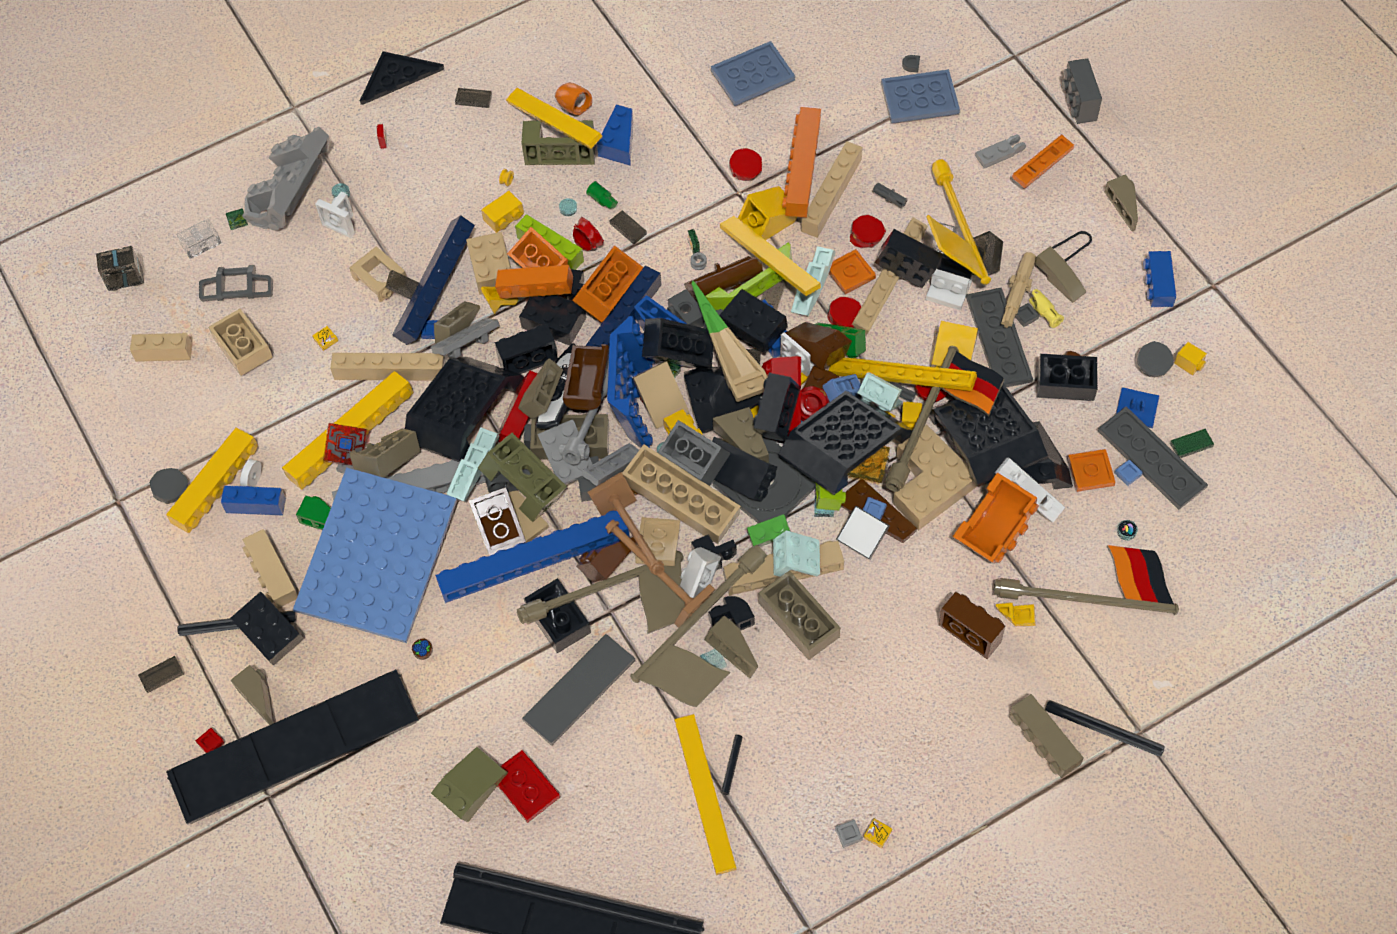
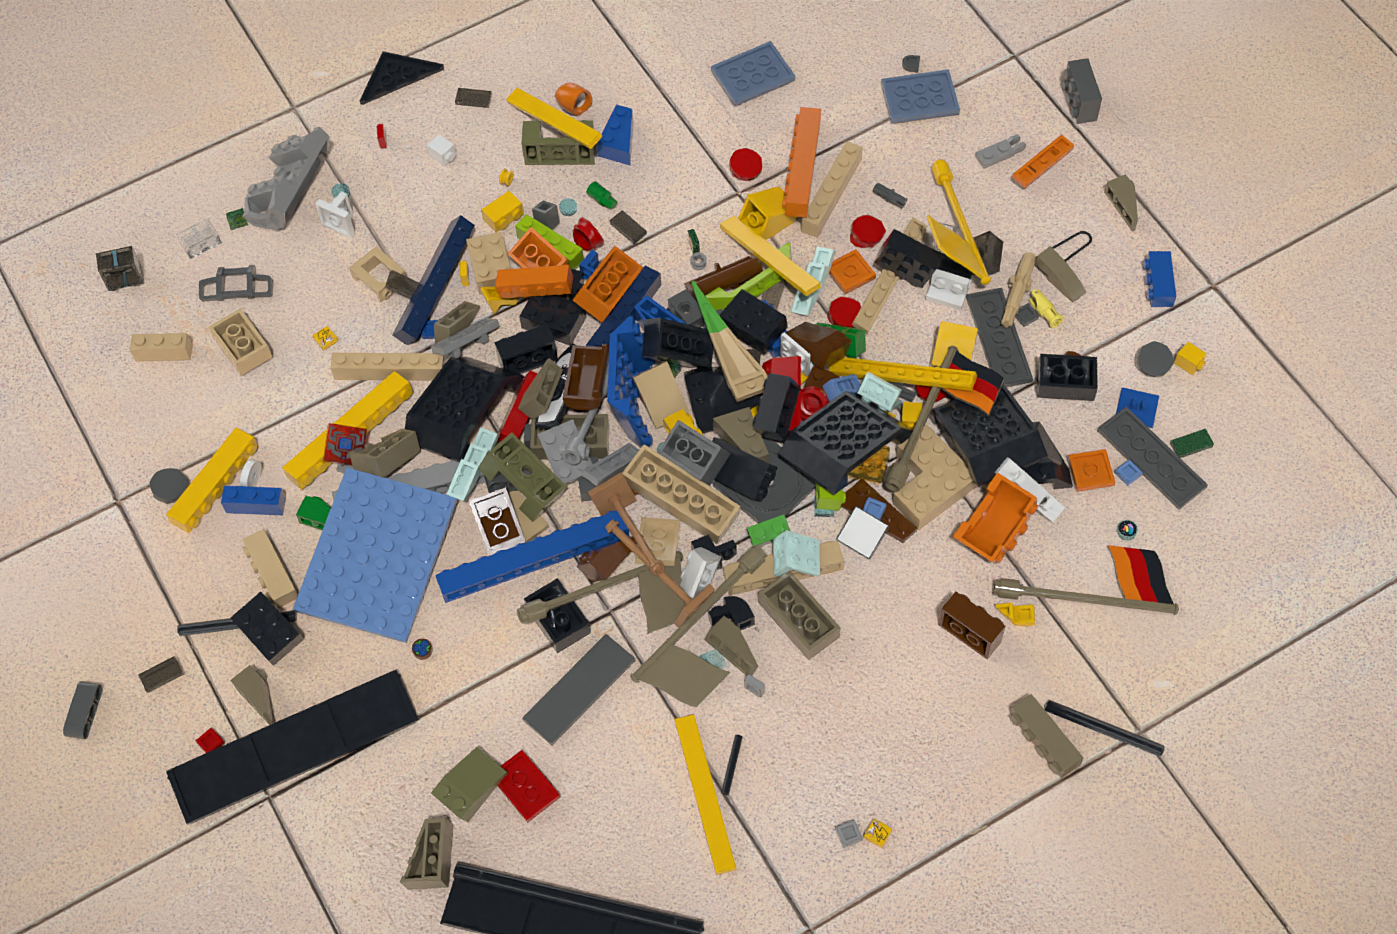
none -> dark grey beam [63,681,102,739]
none -> dark tan wedge [400,818,453,890]
none -> white brick [427,134,456,166]
none -> yellow tile [459,261,469,286]
none -> dark grey brick [532,200,560,229]
none -> blue bracket [579,250,599,280]
none -> light grey tile [744,674,765,697]

